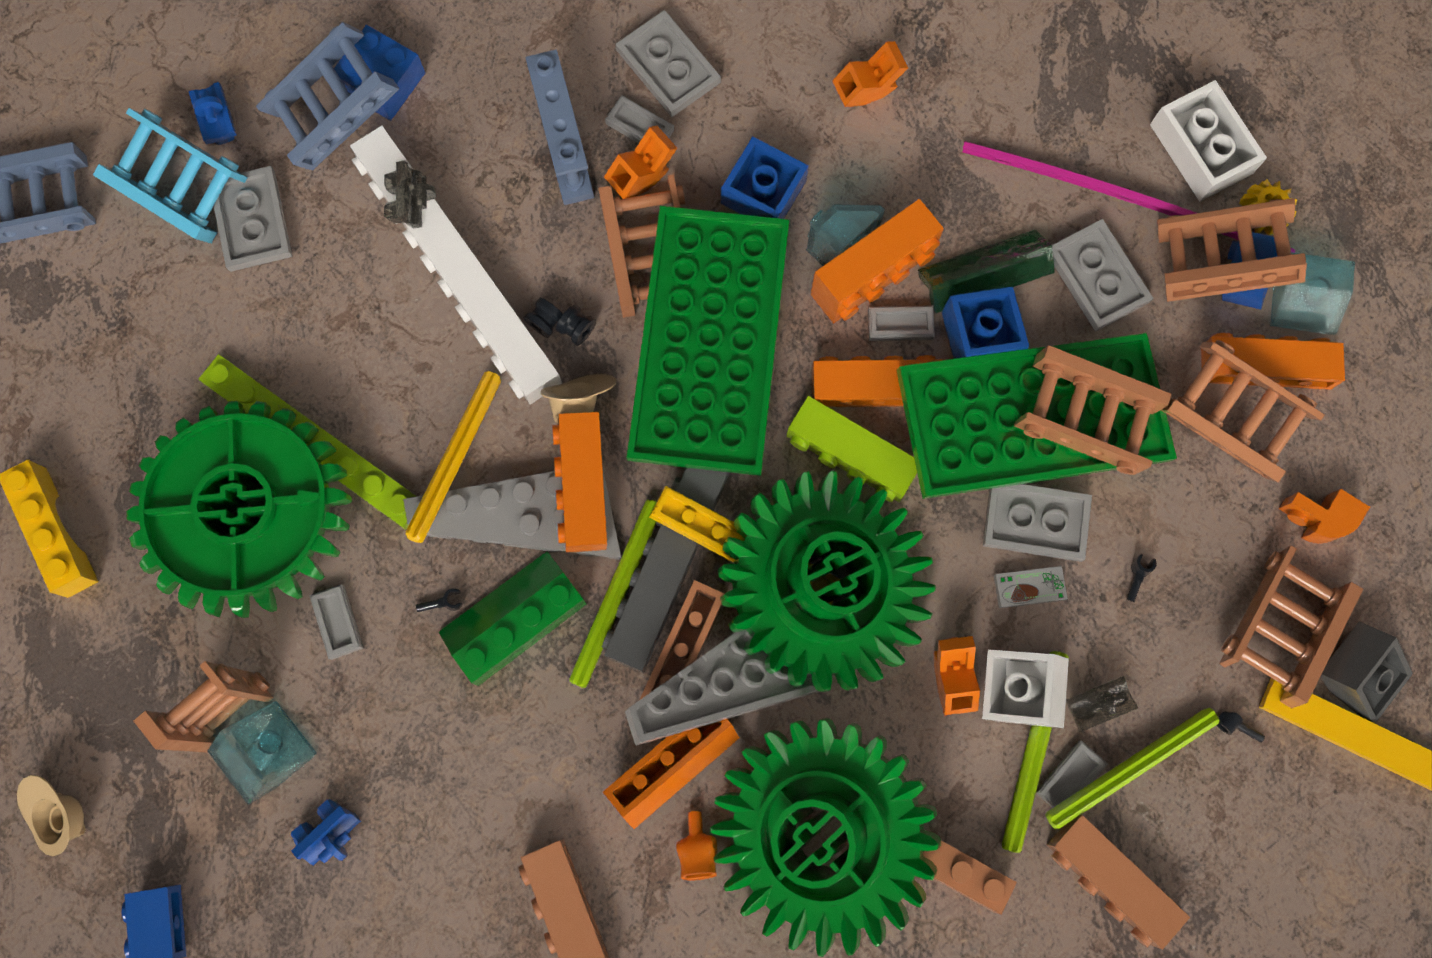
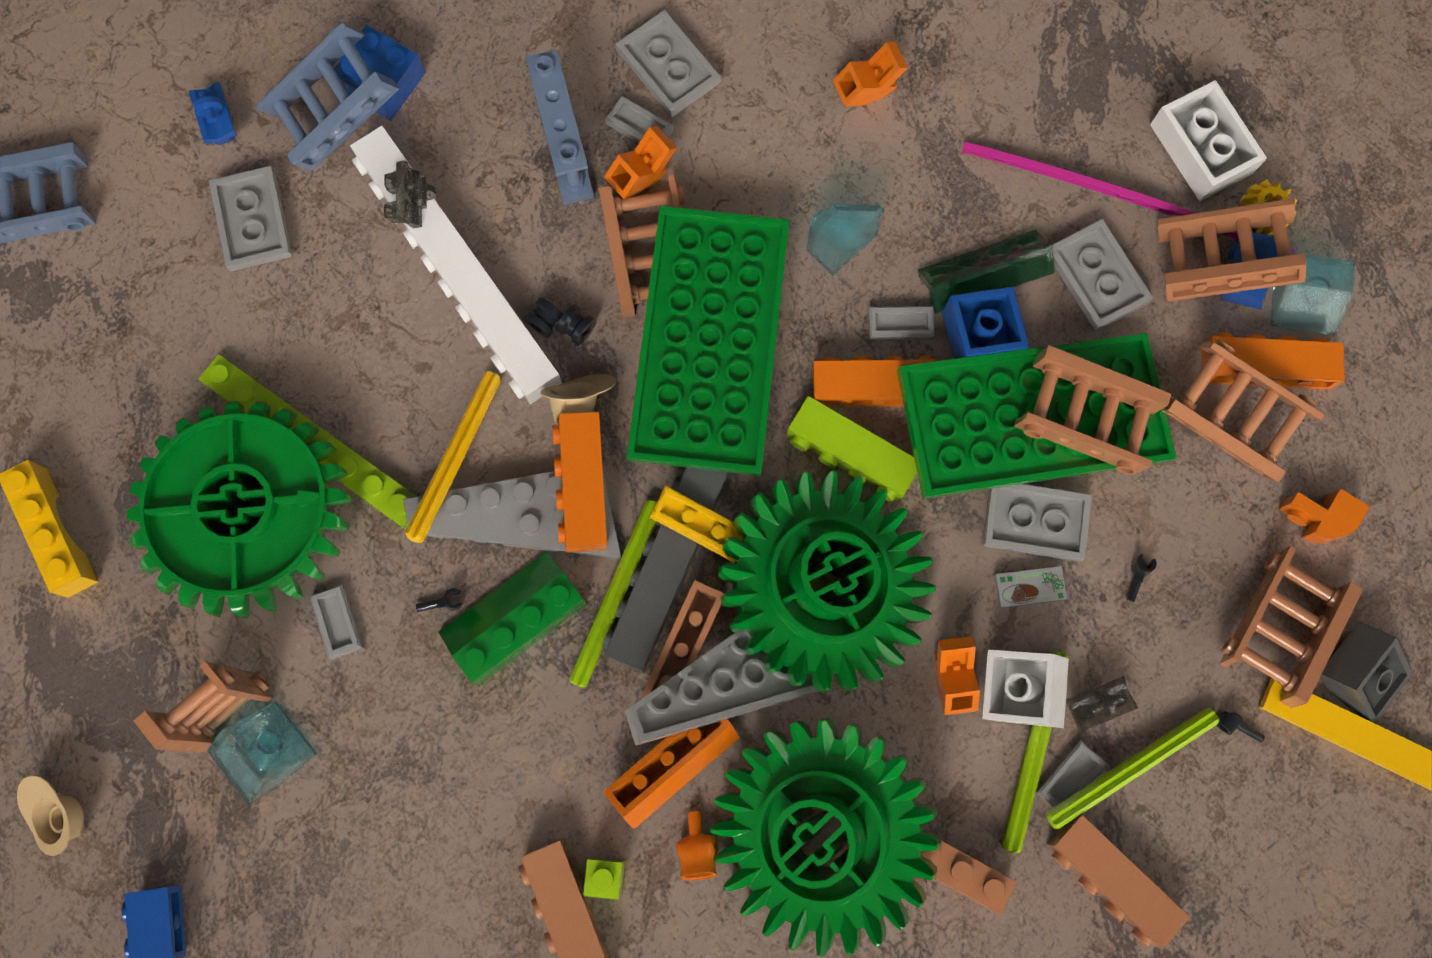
medium azure fence [93,108,248,244] -> none
blue hips [291,799,361,866] -> none
blue brick [721,136,809,219] -> none
orange brick [810,199,944,324] -> none
none -> lime brick [583,857,625,900]

